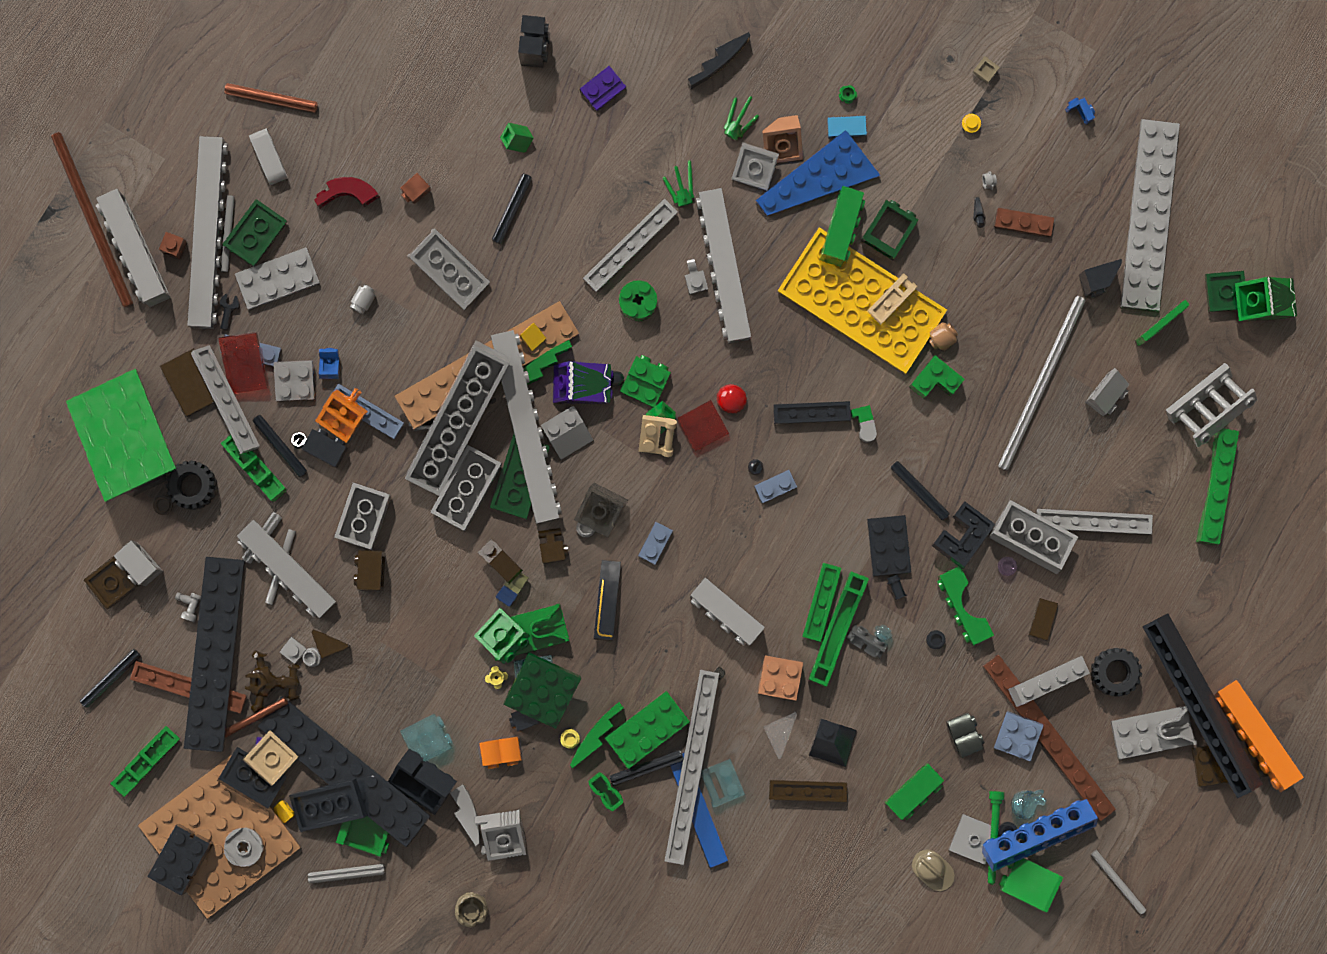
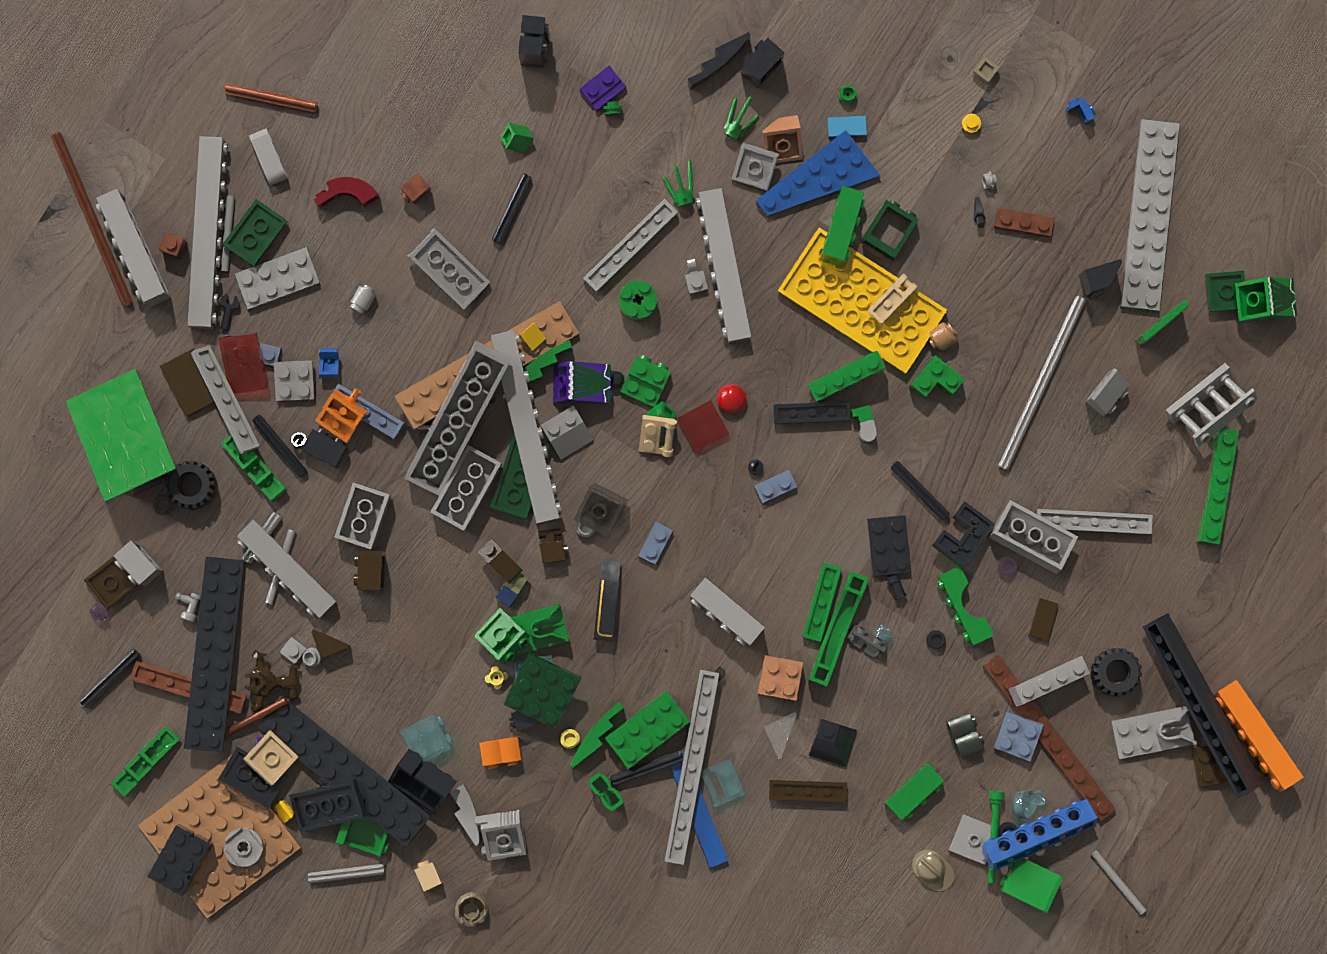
none -> clear purple plate [90,603,108,622]
none -> tan brick [415,860,443,891]
none -> green plate [603,101,623,114]
none -> black brick [741,38,785,89]
none -> green brick [808,350,887,402]

